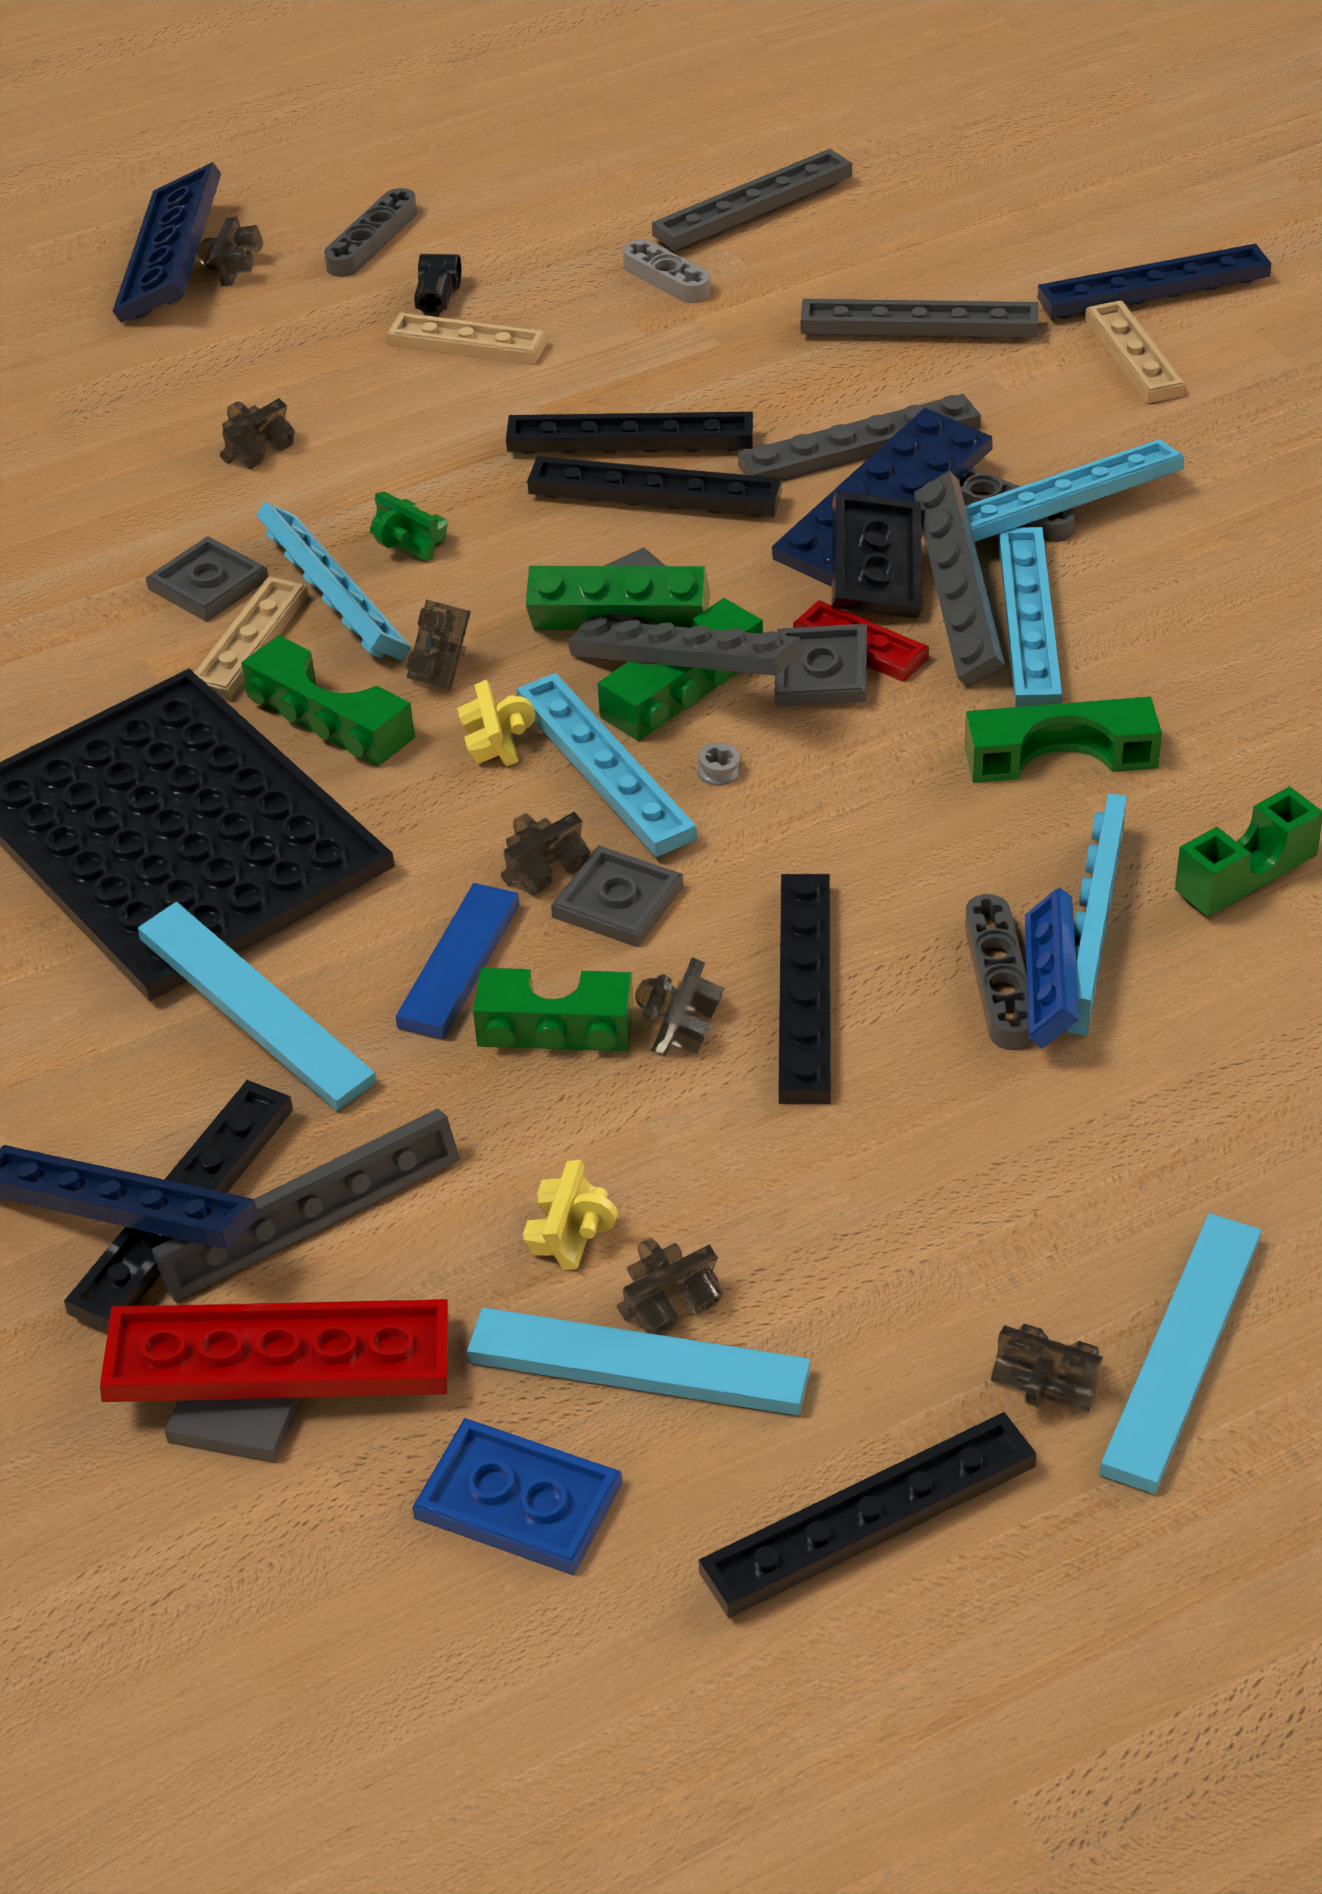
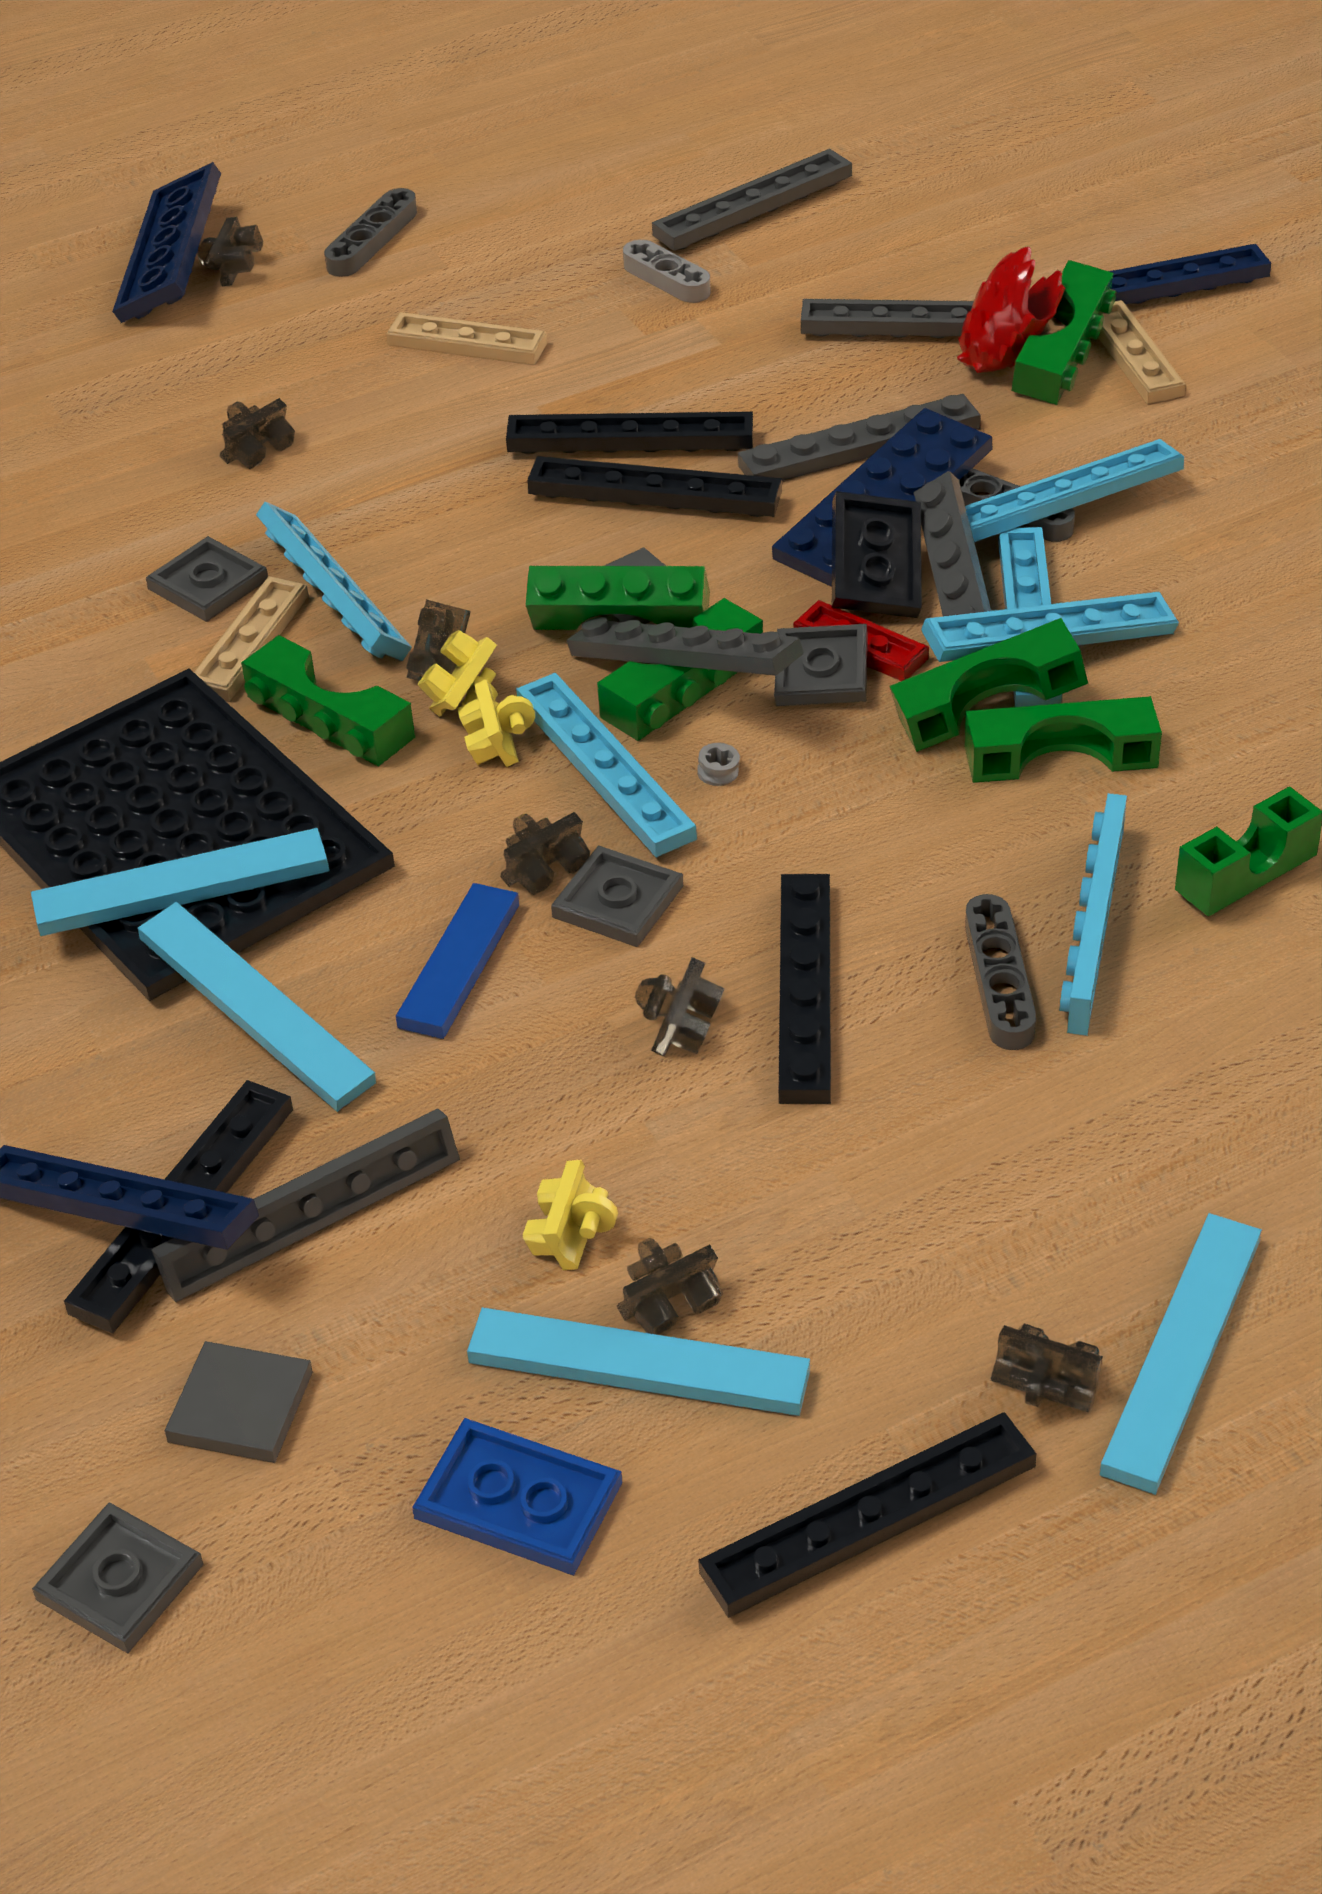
red plate [100,1299,449,1402] -> none
green hips [370,491,448,561] -> none
black piece [414,254,462,317] -> none
green arch [473,967,634,1051] -> none
blue tile [1025,887,1079,1049] -> none
none -> medium azure tile [31,828,329,936]
none -> dark grey tile [32,1502,204,1654]
none -> light yellow hips [418,630,498,717]
none -> green arch [889,618,1088,752]
none -> medium azure tile [921,592,1179,662]
none -> red head [957,247,1065,373]
none -> green arch [1011,260,1117,405]

